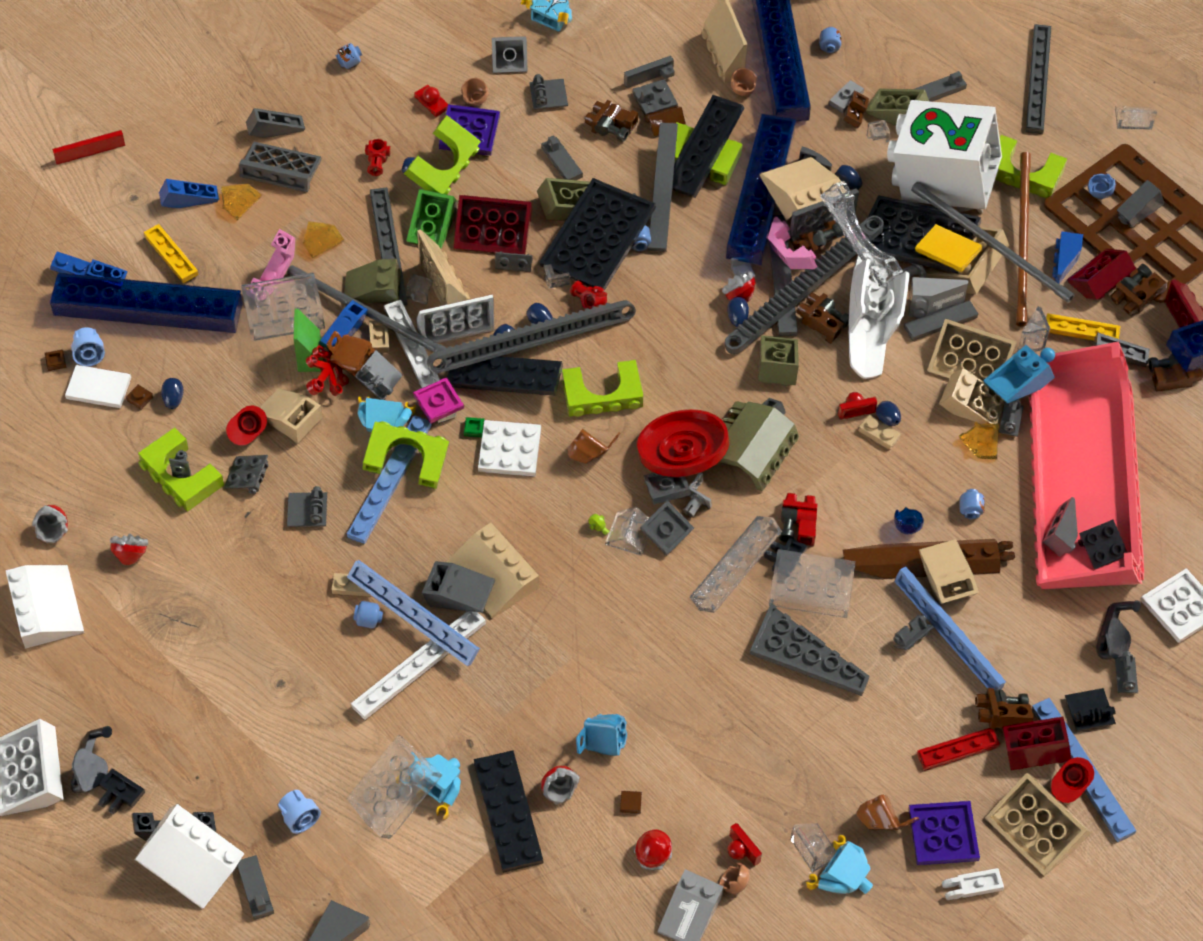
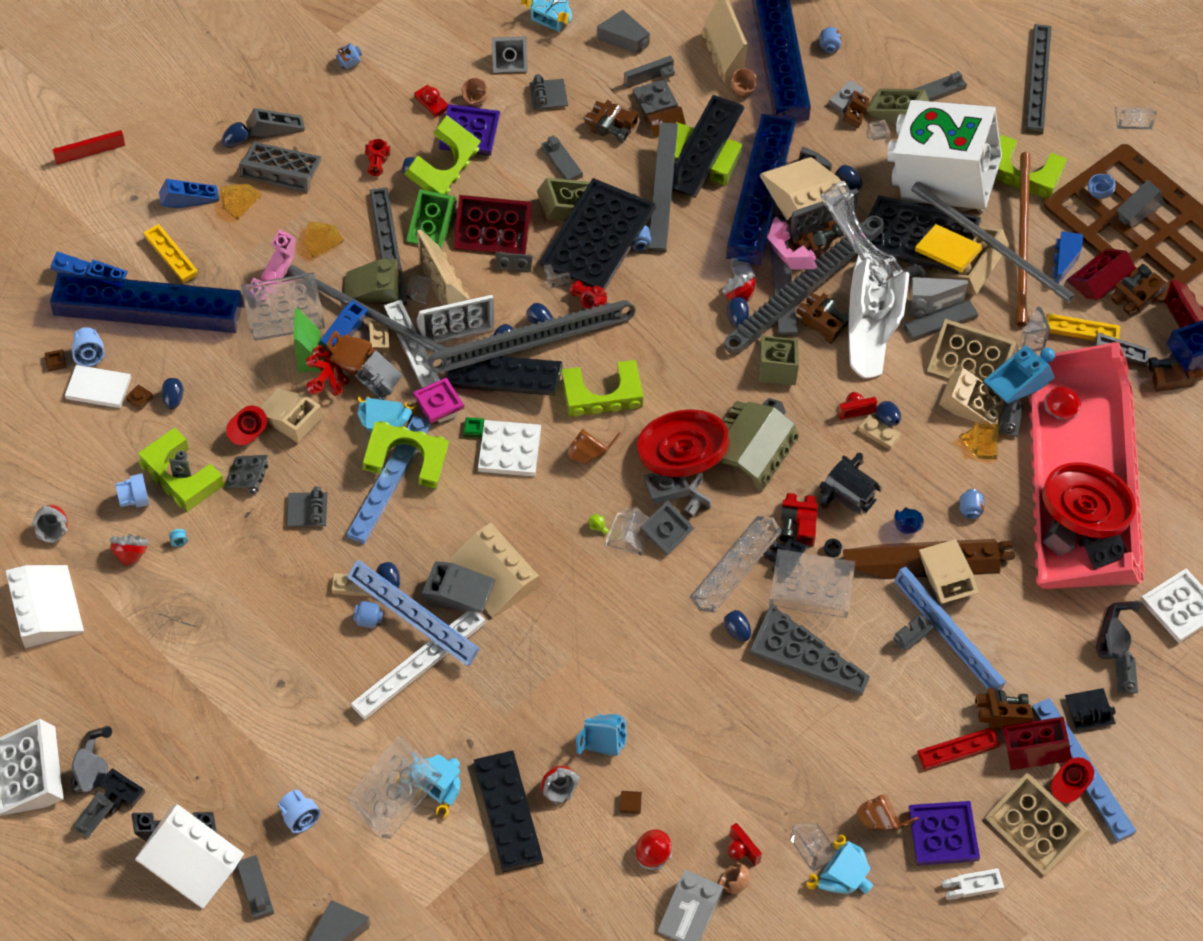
none -> dark grey hinge [73,791,114,838]
none -> light blue piece [115,473,149,508]
none -> medium azure bush [169,529,188,547]
none -> dark blue animal [221,122,249,148]
none -> dark blue animal [376,562,400,589]
none -> dark grey slope [597,10,650,53]
none -> dark blue animal [723,610,751,642]
none -> black container [819,453,882,516]
none -> black bush [824,539,842,558]
none -> red container [1042,462,1136,538]
none -> red hair [1044,387,1081,420]

